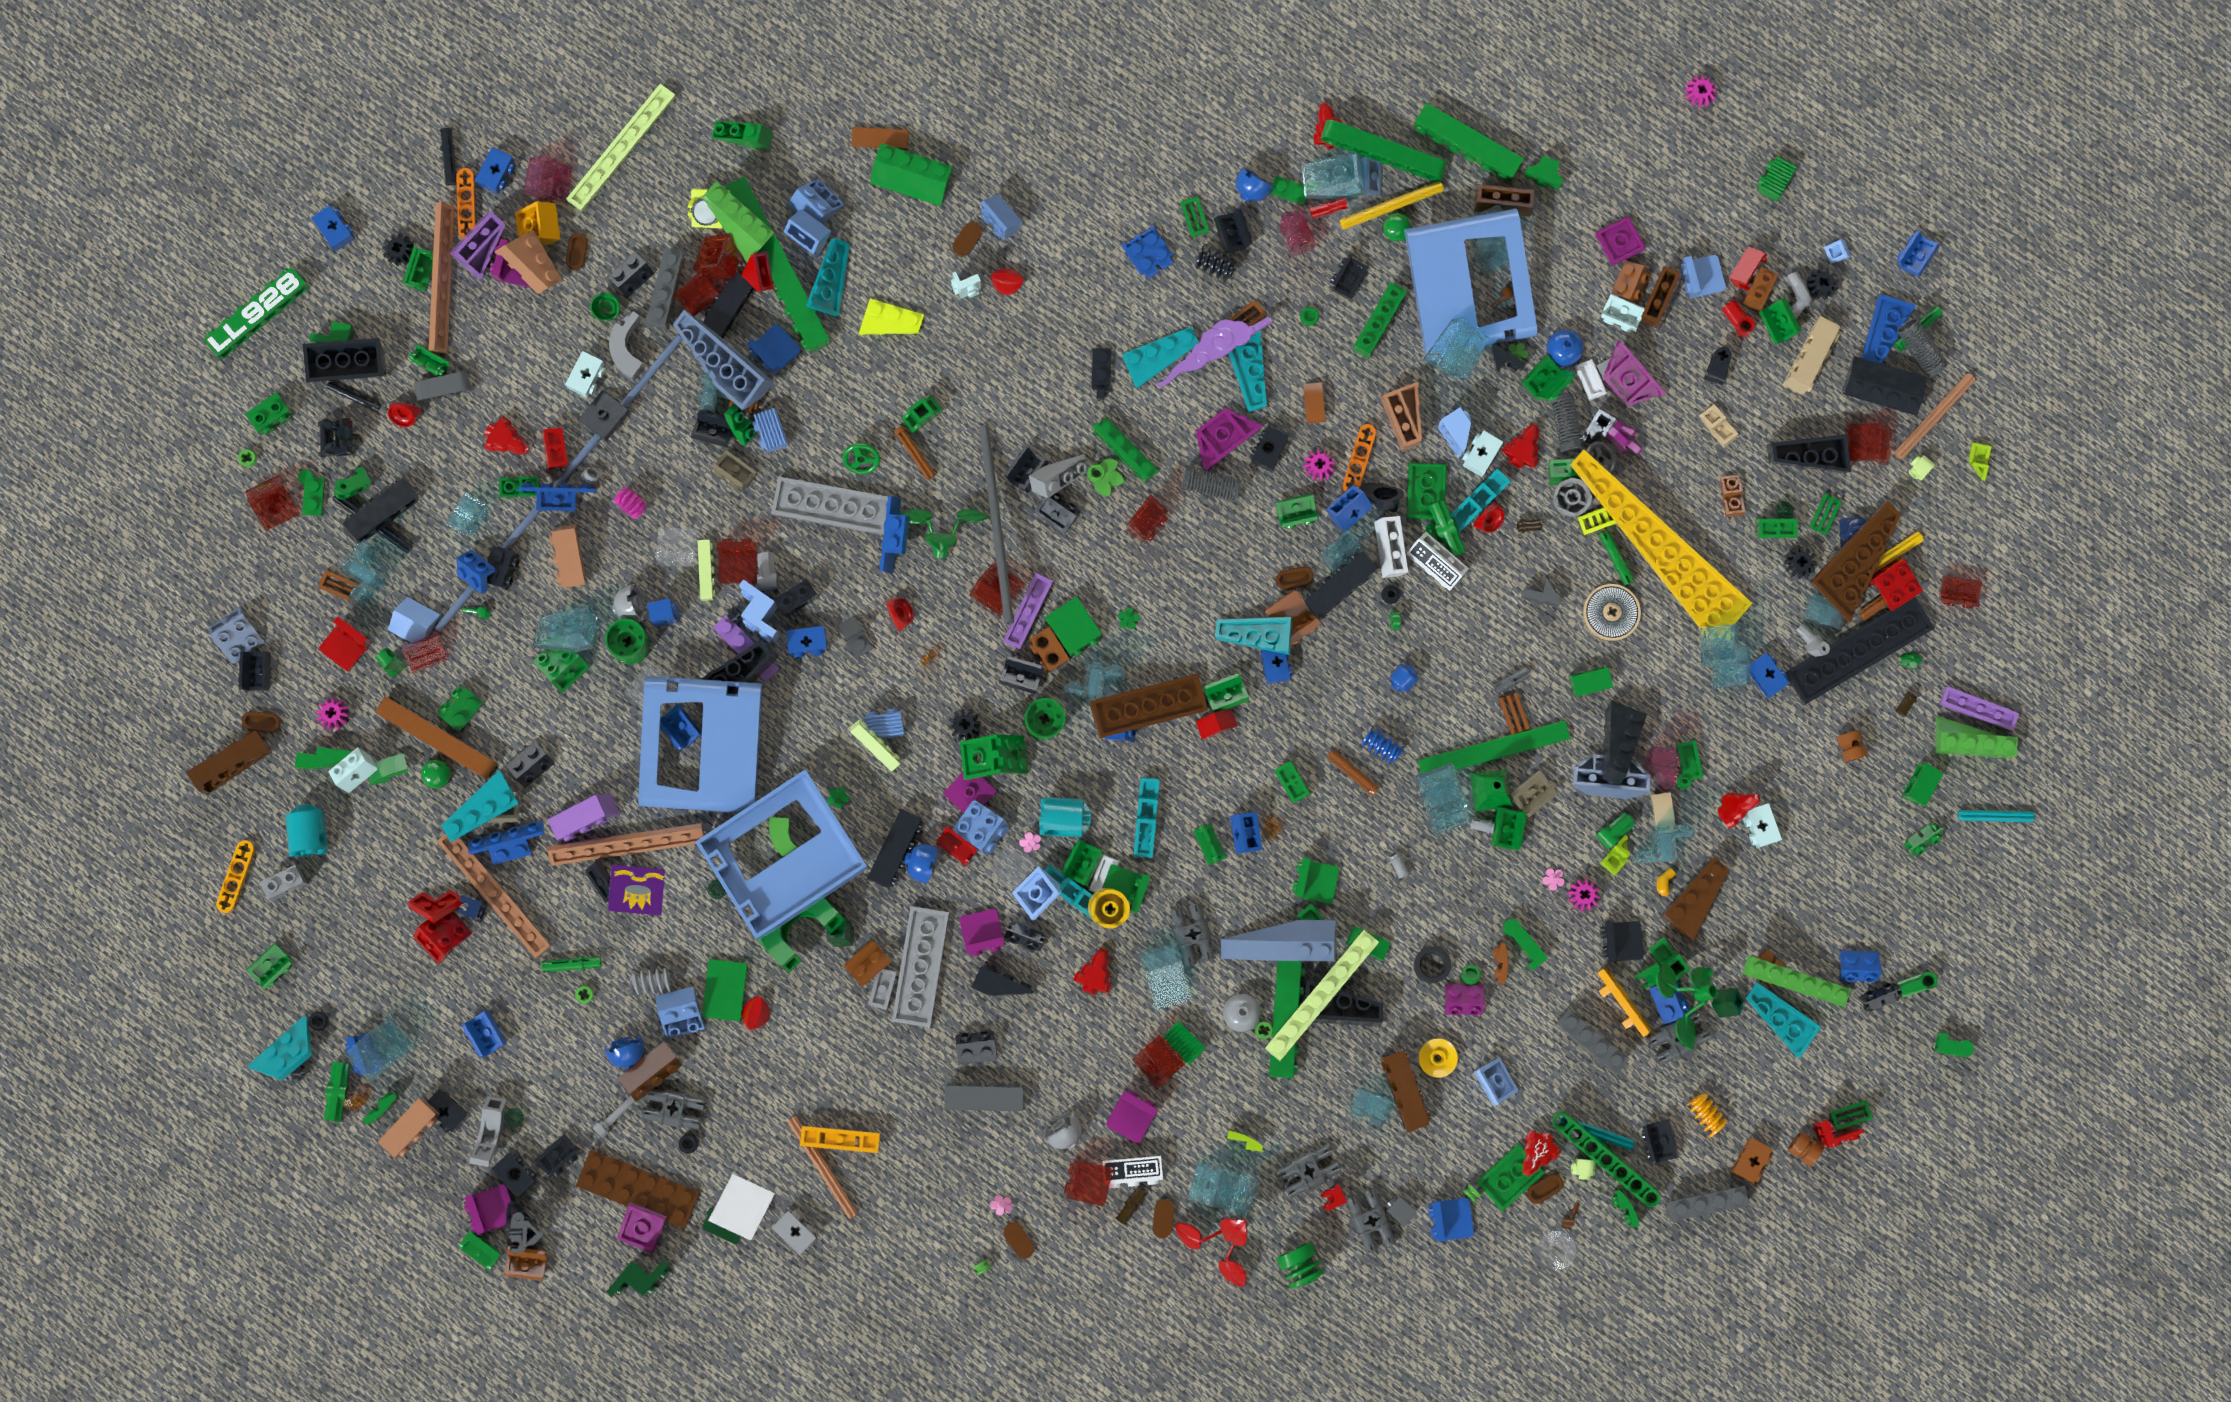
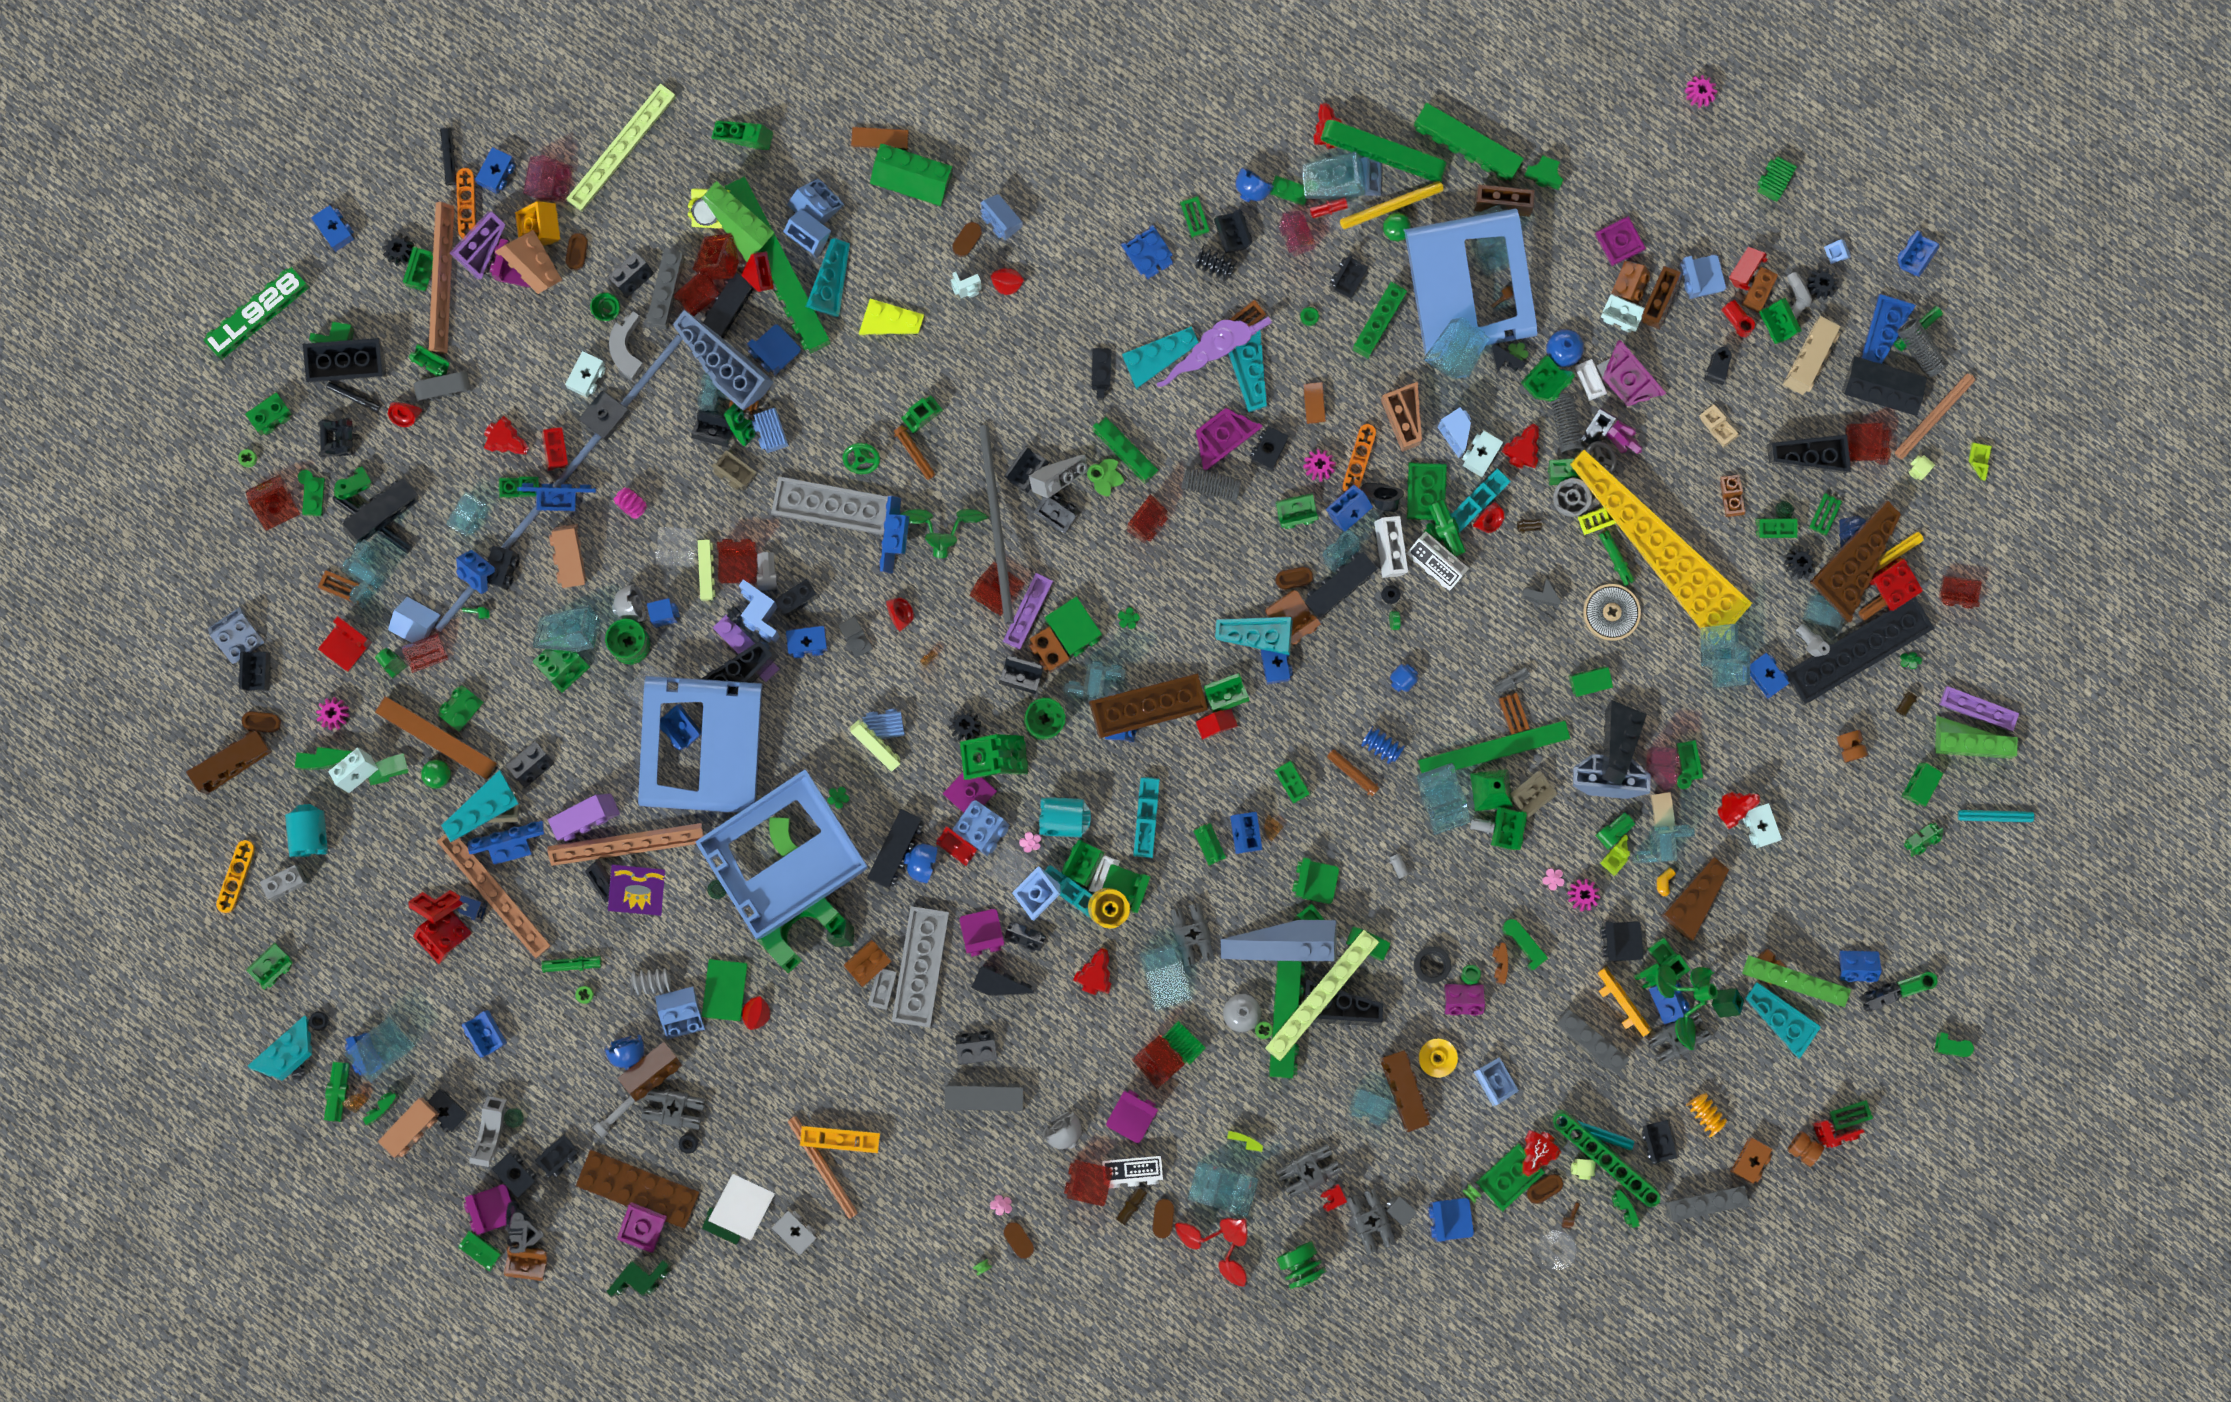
light grey plate [581,467,600,485] -> none

